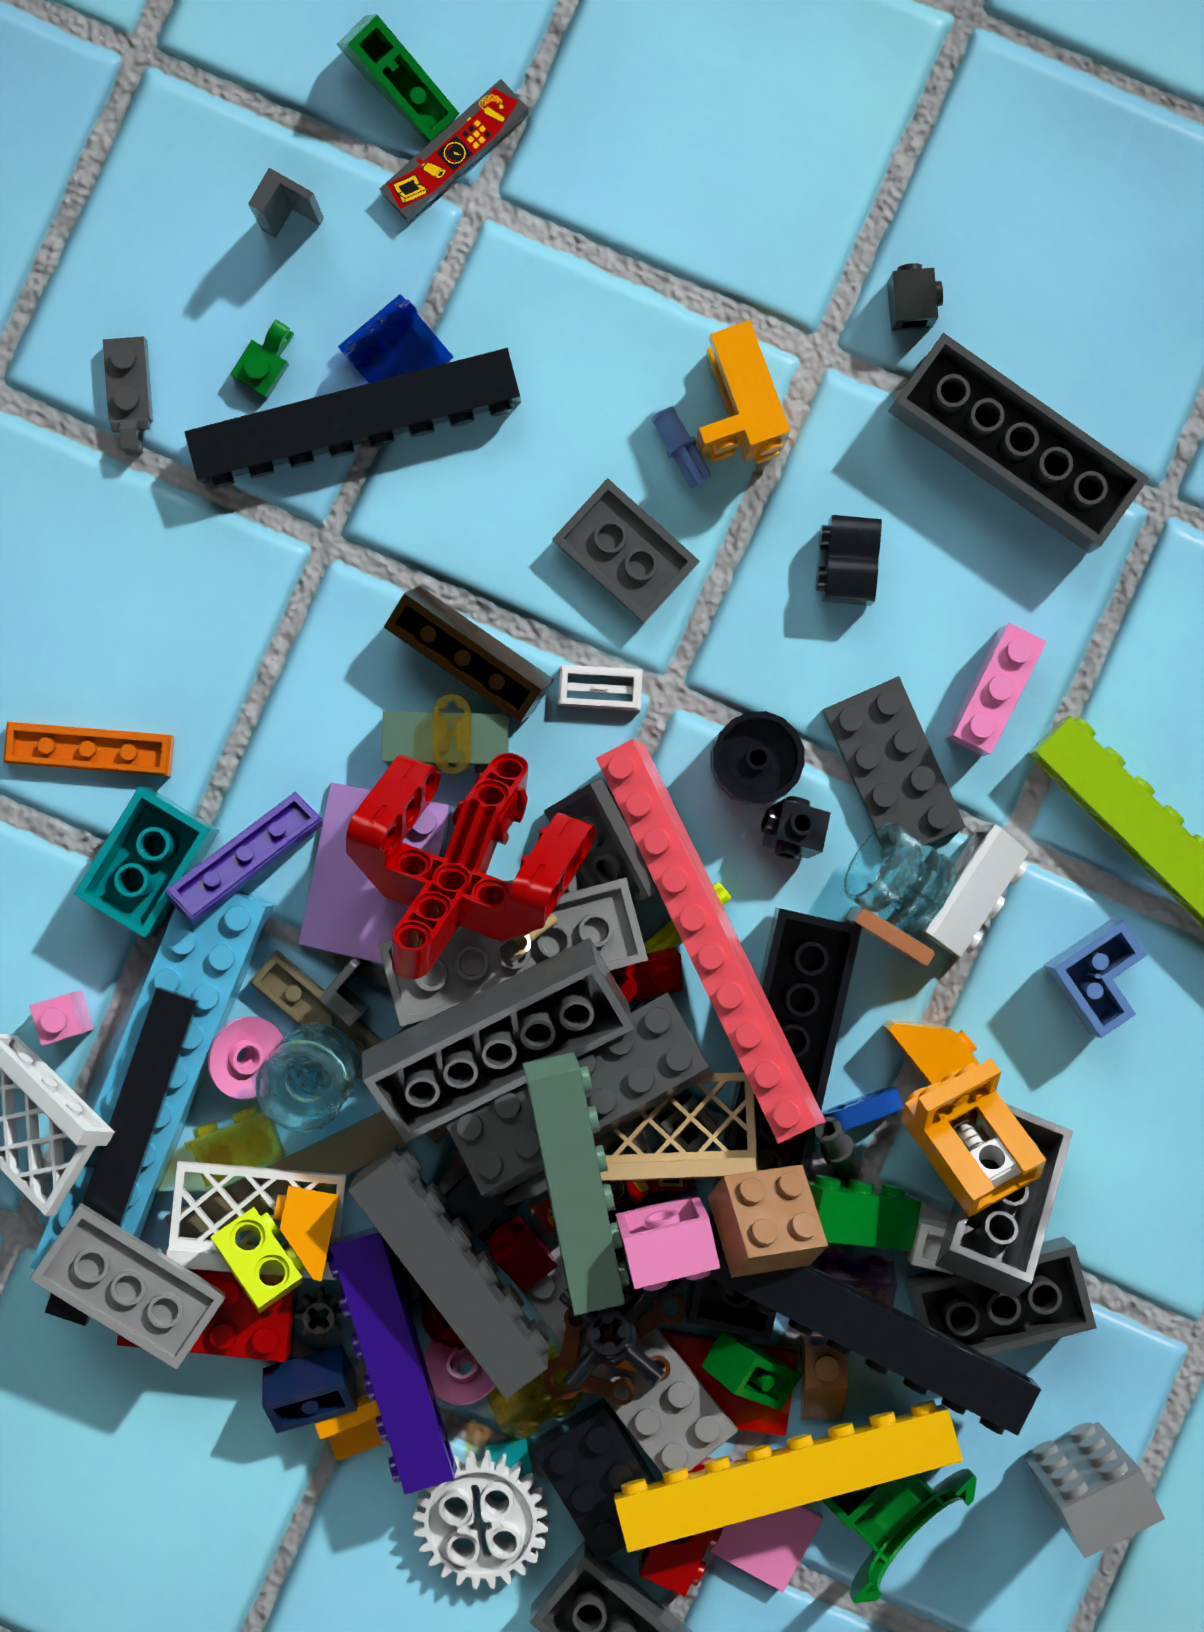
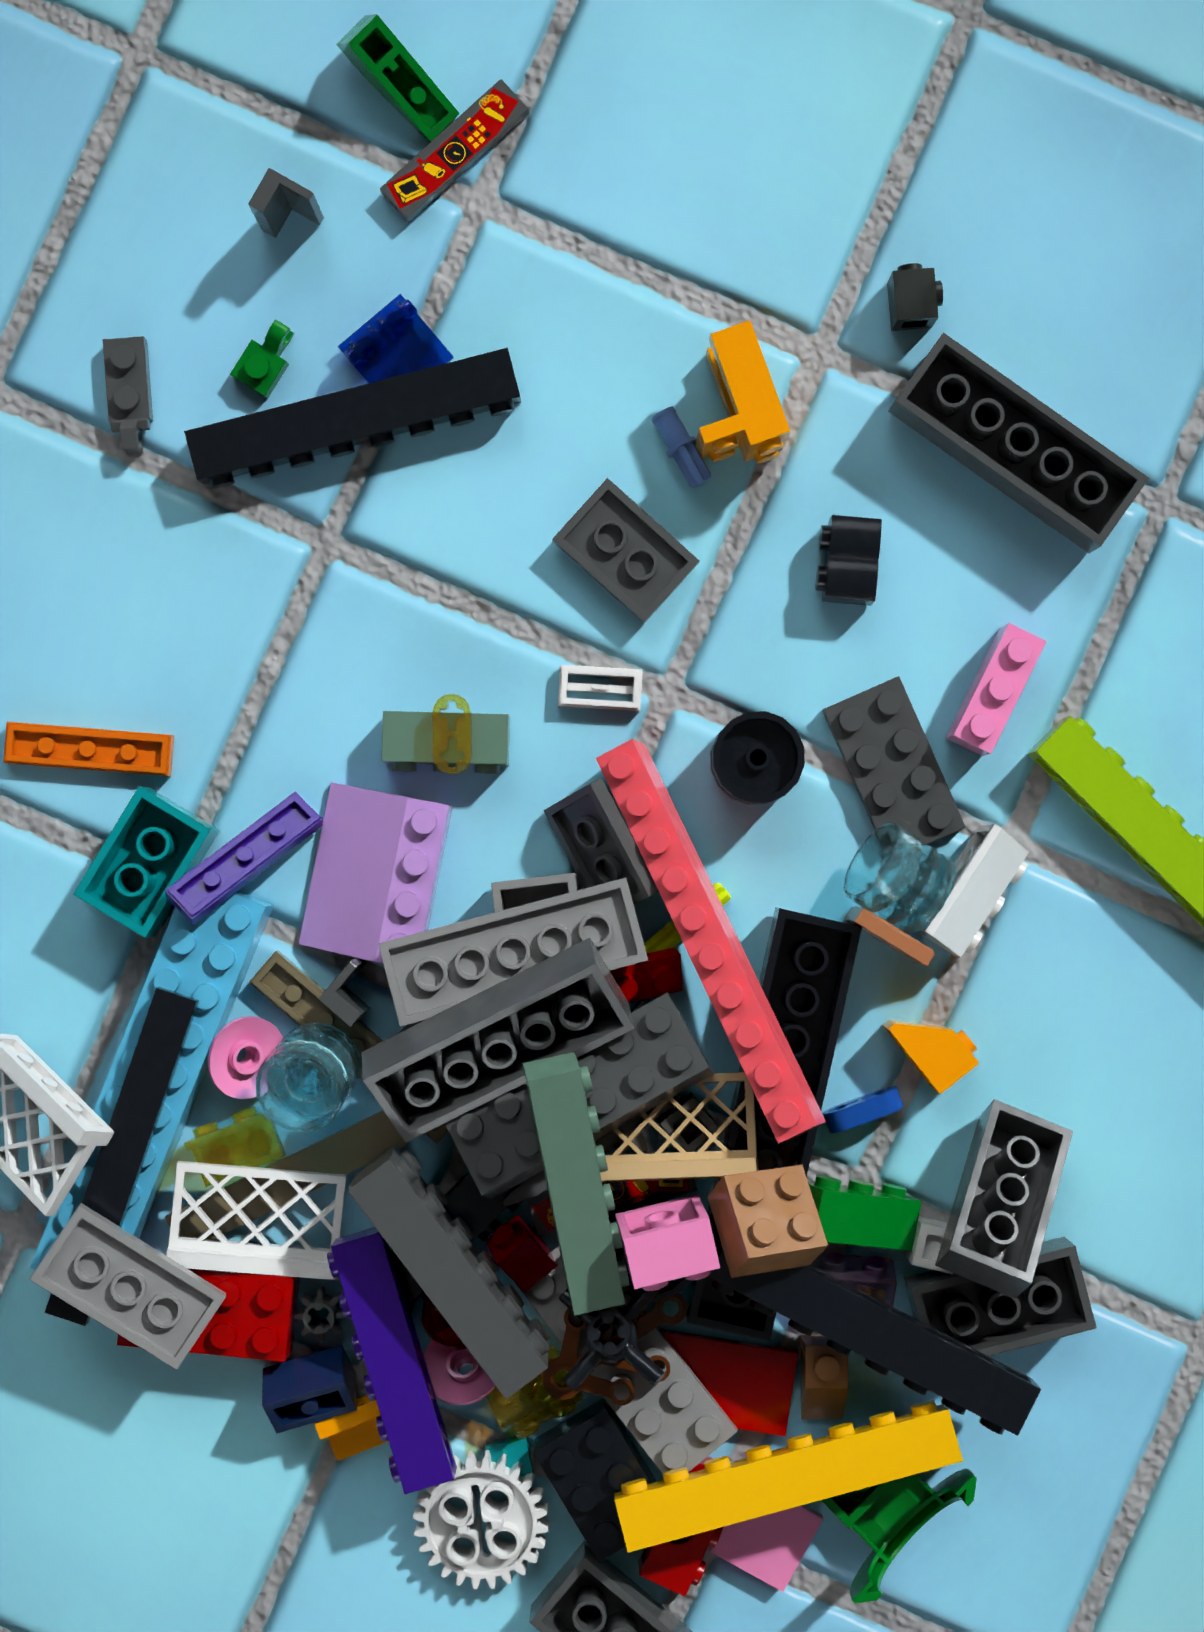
bright pink brick [29,990,94,1046] -> none
neon yellow brick [210,1207,305,1313] -> none
light orange slope [273,1186,339,1282] -> none
red piece [346,753,595,979] -> none
dark brown brick [383,586,555,723] -> none
tan hand [500,913,558,961] -> none
green slope [701,1331,802,1410] -> none
black brick [761,796,831,859] -> none
dark grey pin [814,1117,861,1181] -> none
light orange brick [901,1058,1046,1217] -> none
light grey brick [1024,1422,1165,1558] -> none
medium blue brick [1043,919,1147,1038] -> none

